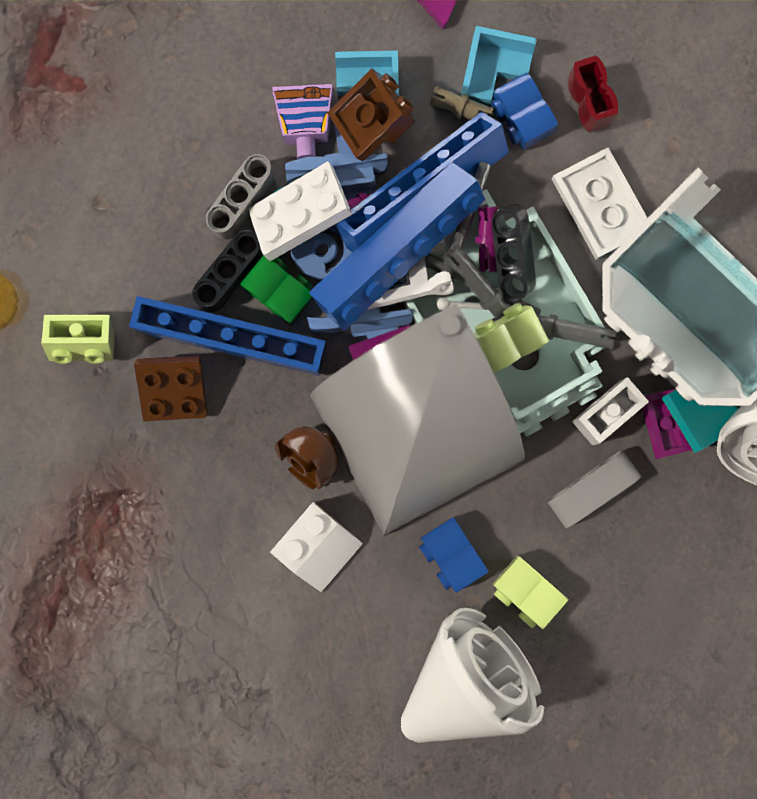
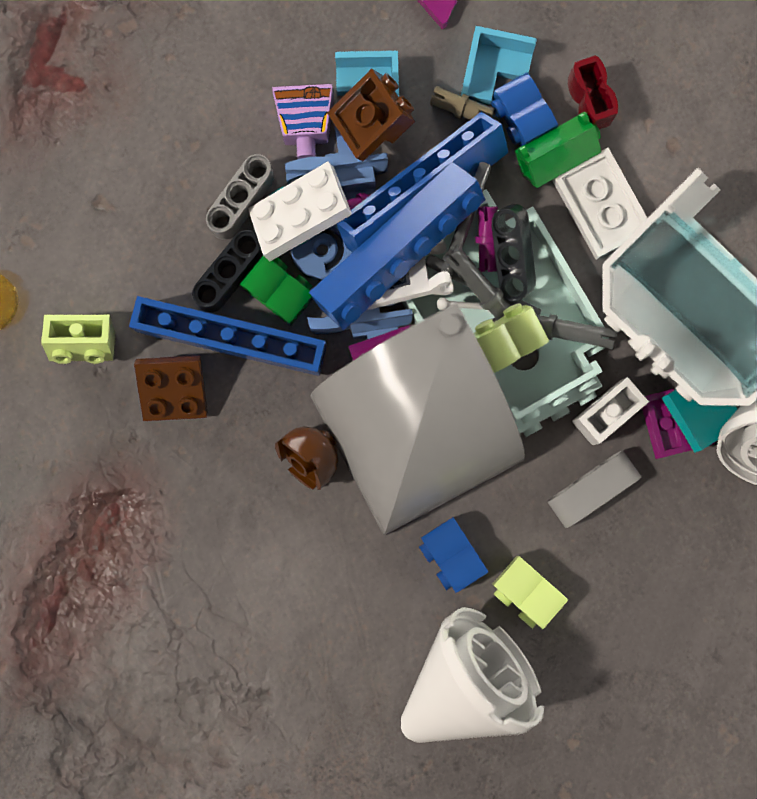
white slope [270,502,363,592] -> none
none -> green brick [515,112,602,188]

